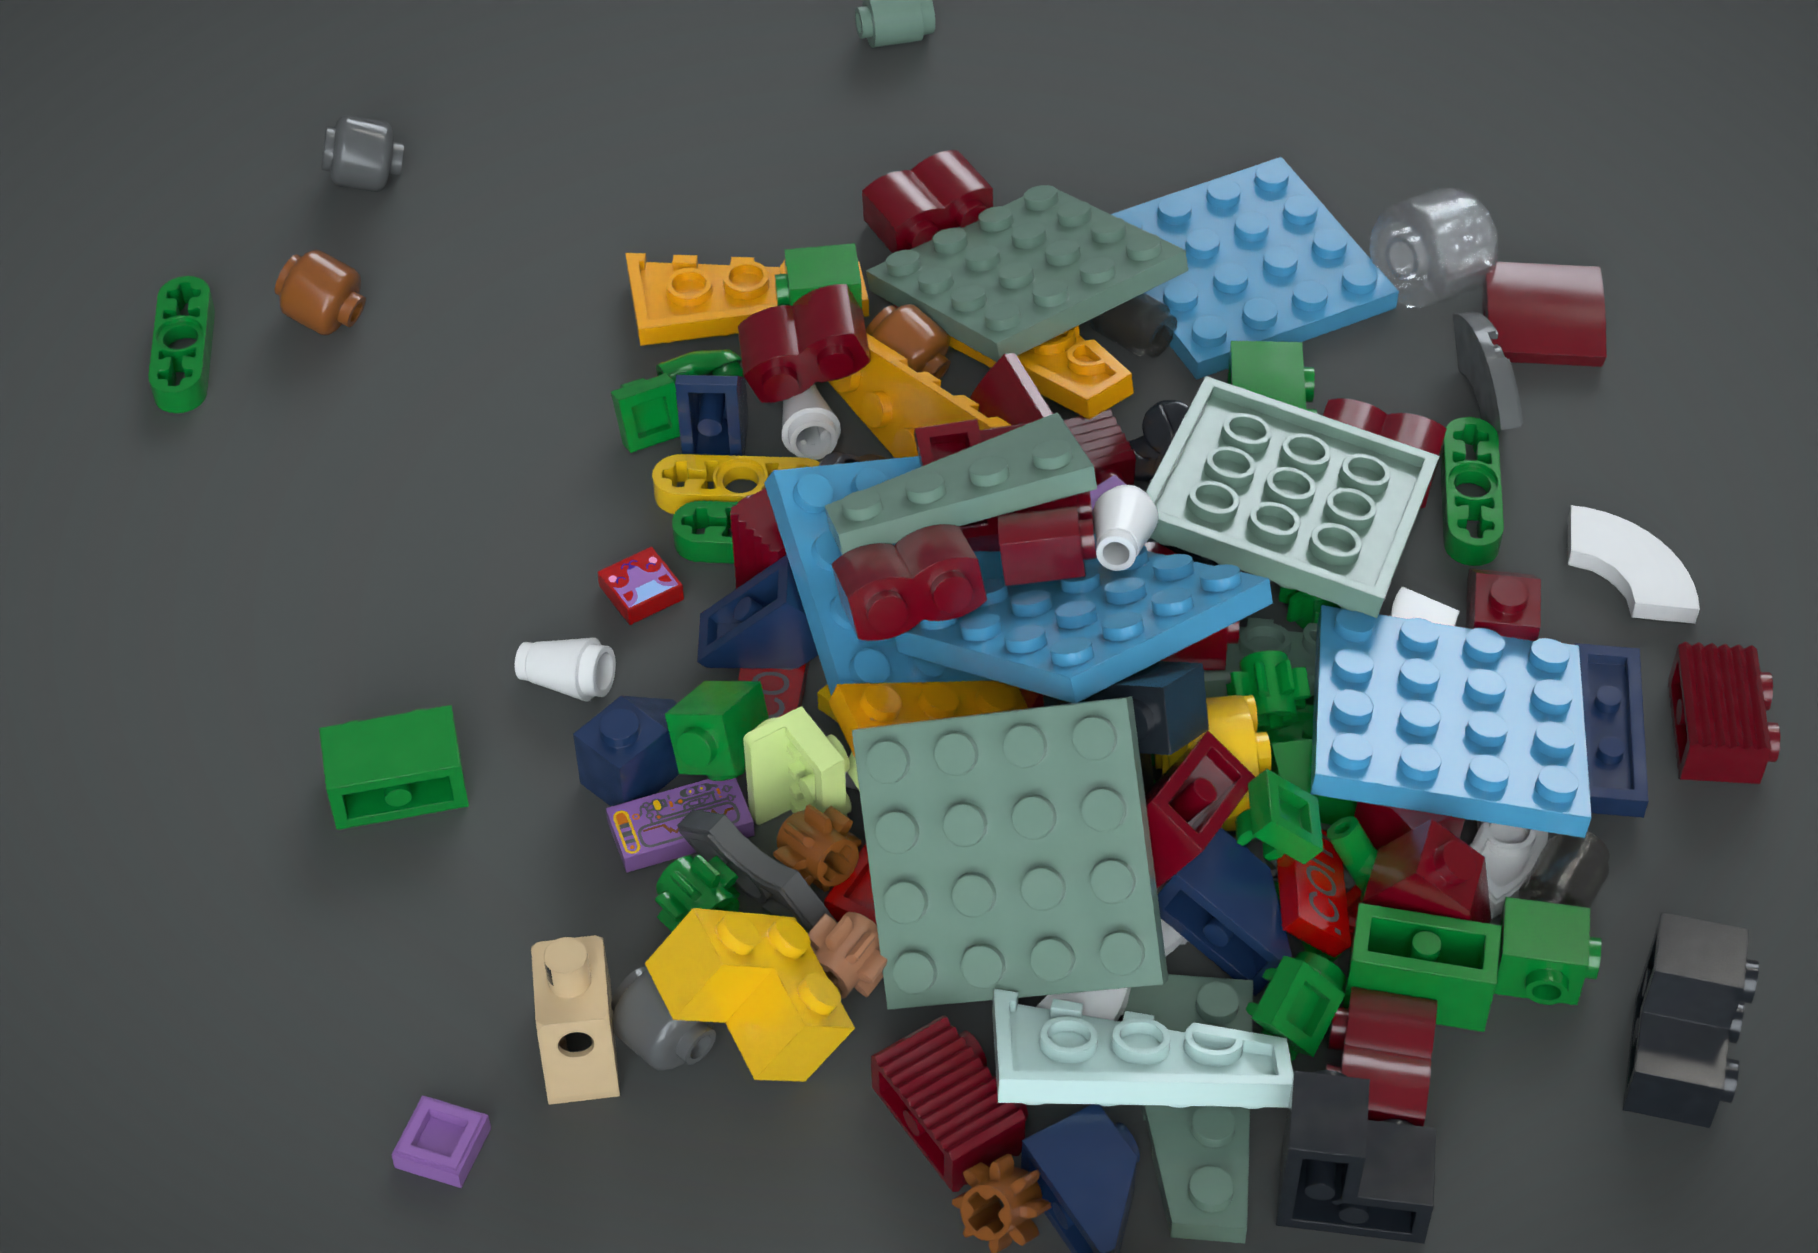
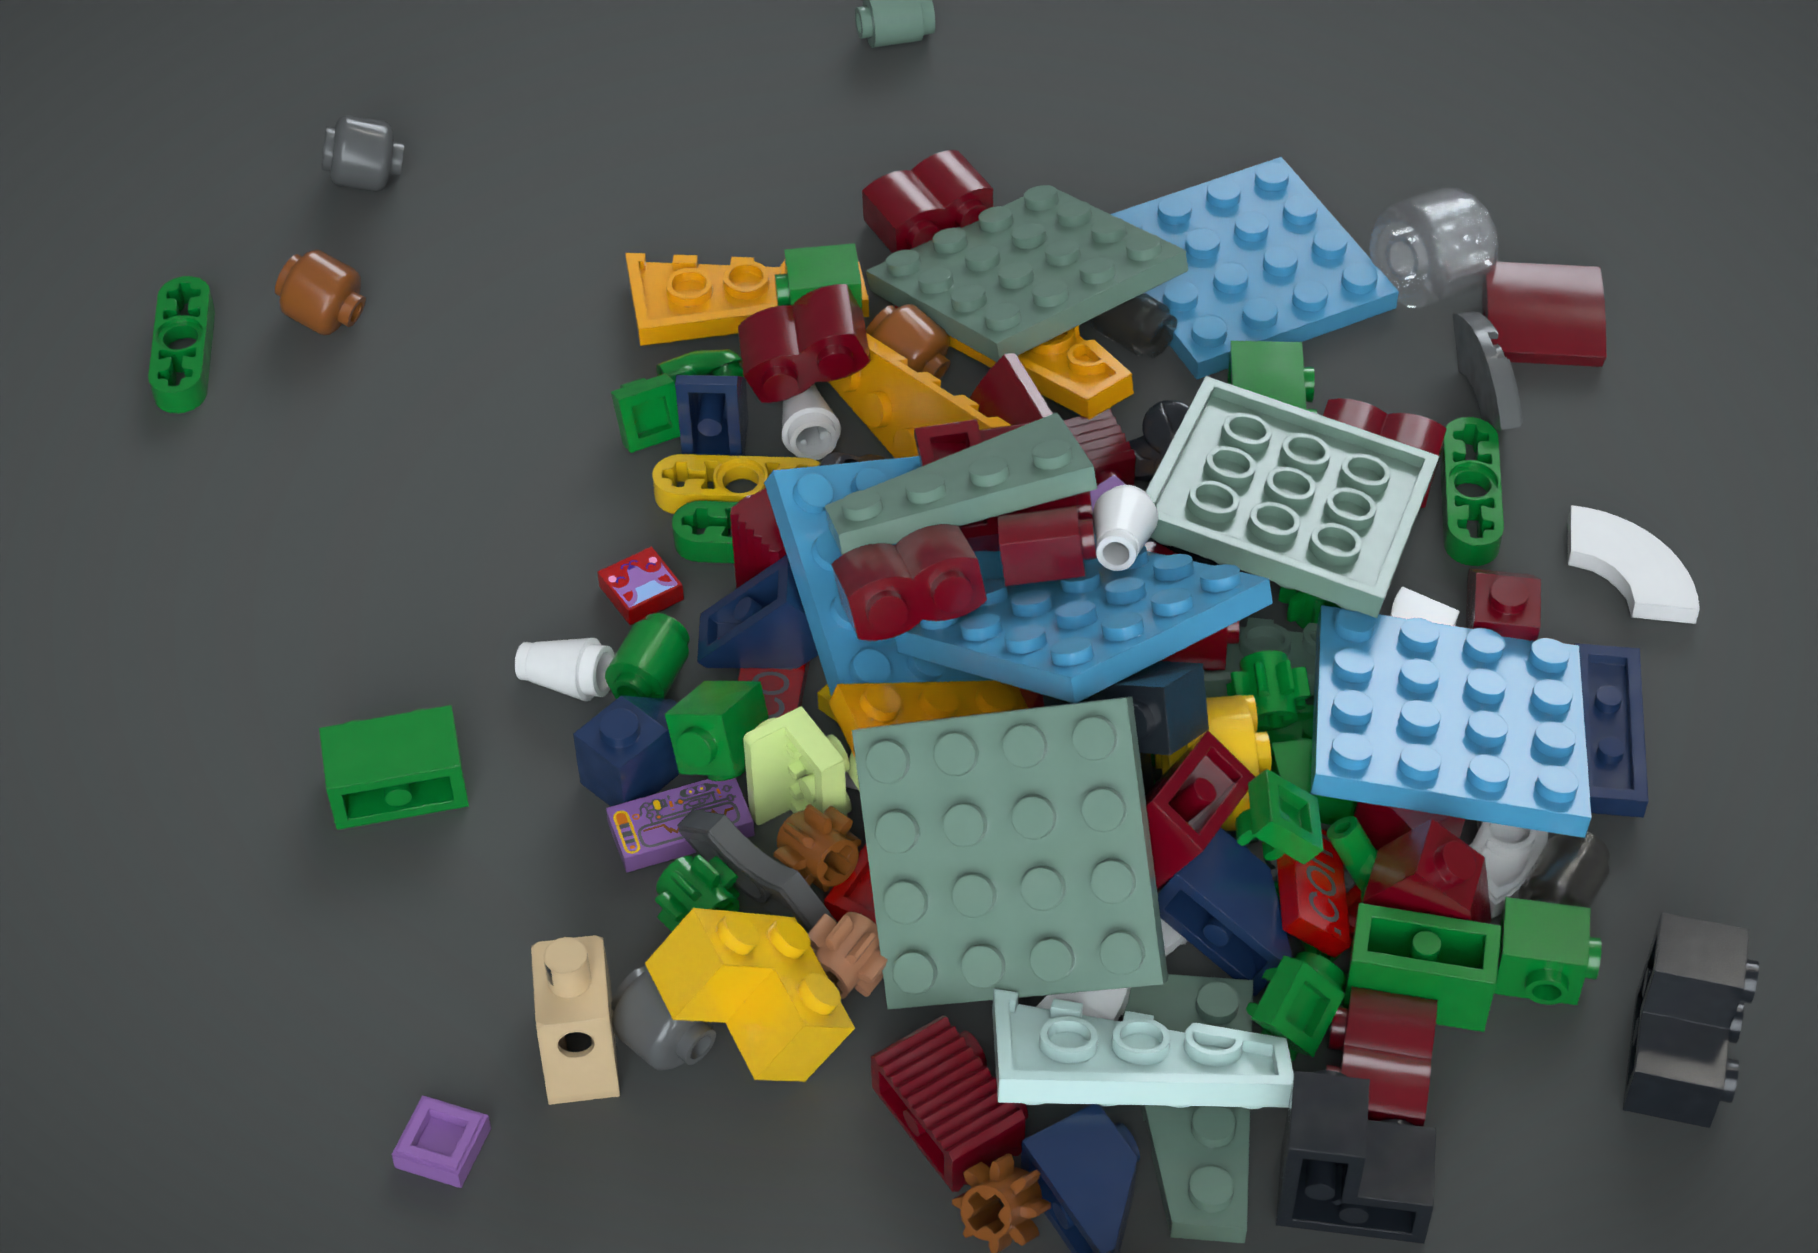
dark red brick [1668,641,1780,784] -> none
none -> green brick [605,613,690,699]

